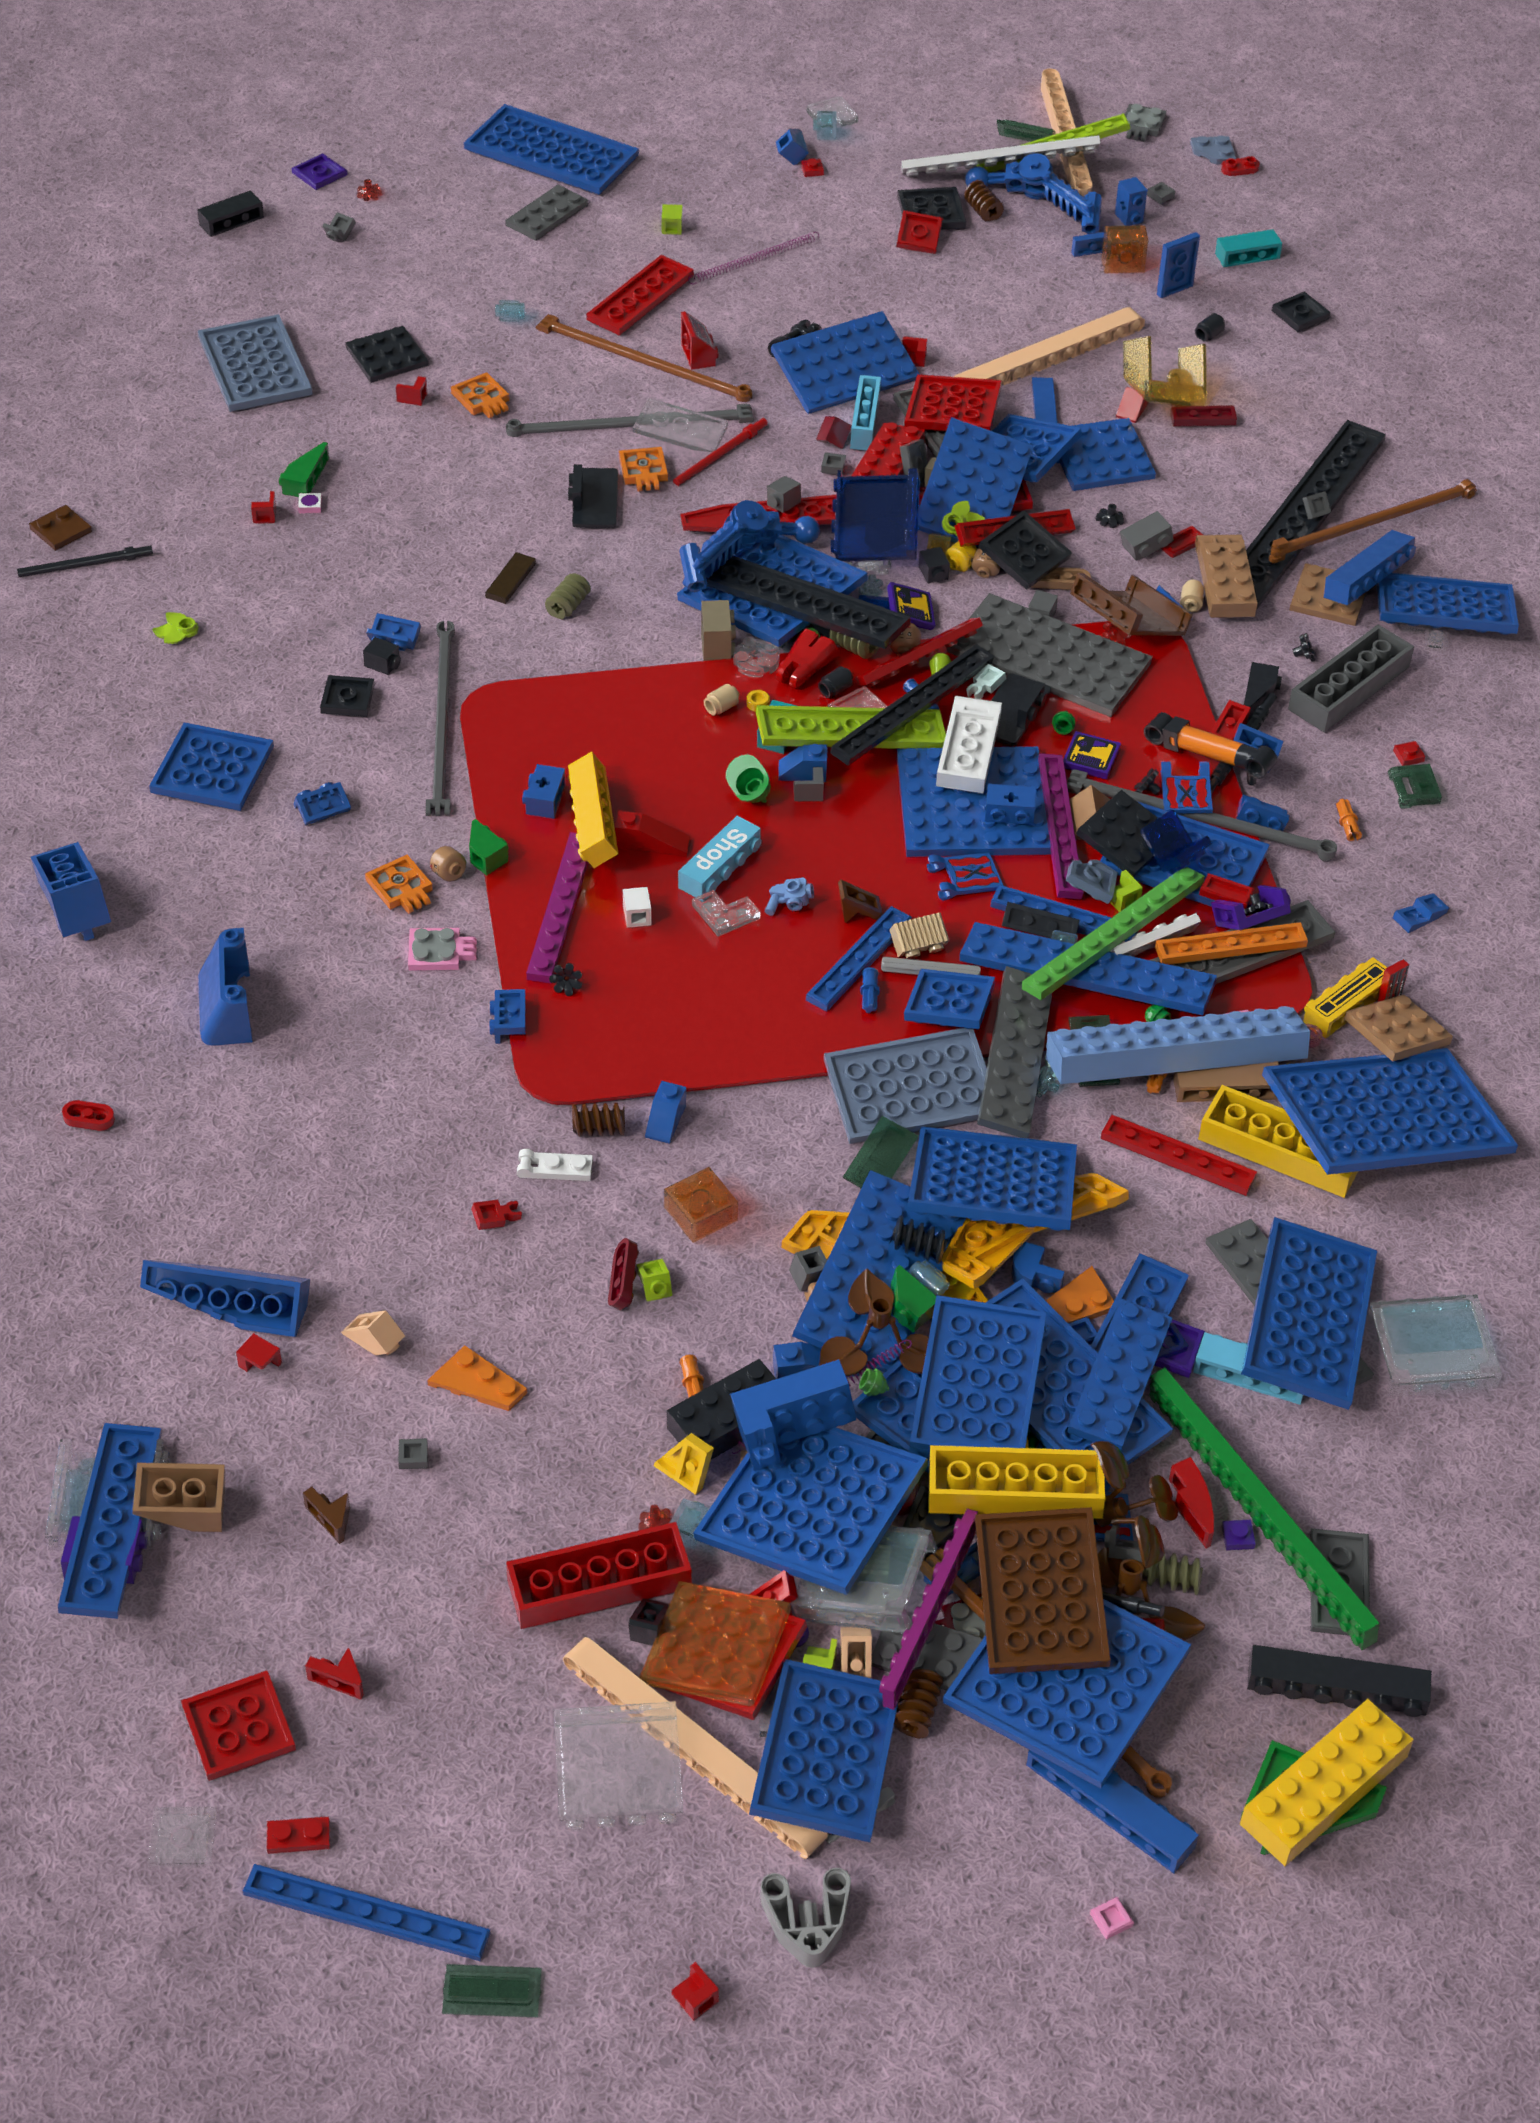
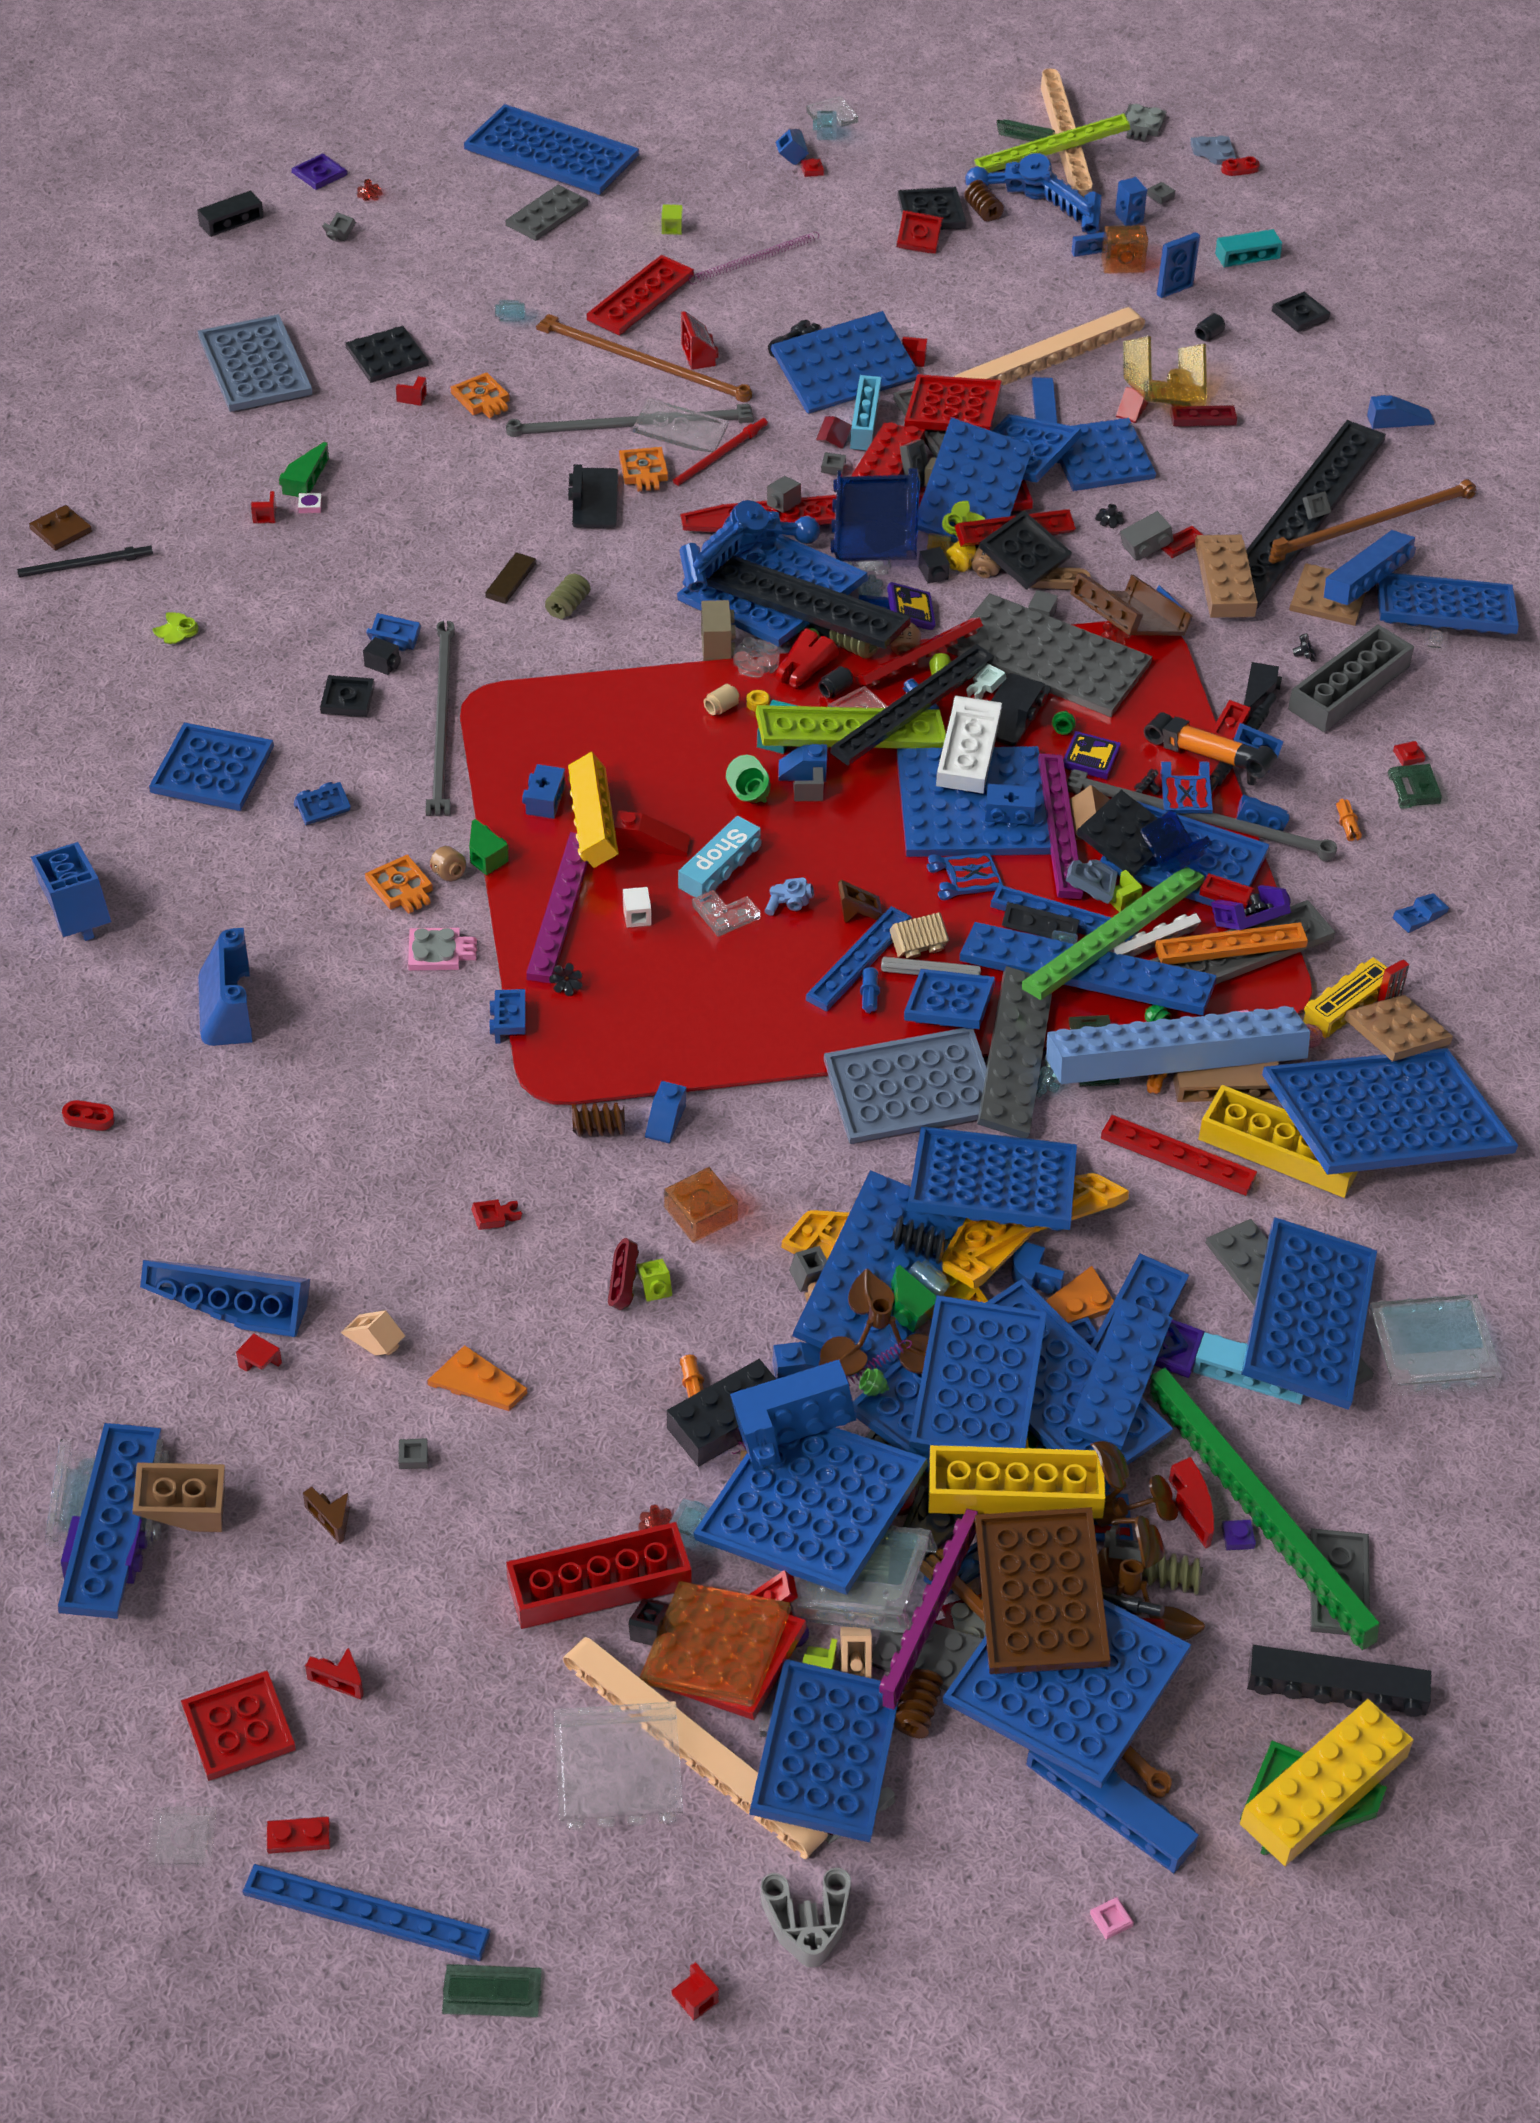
white plate [517,1149,593,1181] -> none
yellow wing [654,1433,714,1495] -> none
clear green piece [843,1116,918,1189] -> none
white plate [901,135,1100,176] -> none
tan brick [1180,580,1204,612] -> none
none -> blue slope [1367,395,1435,429]

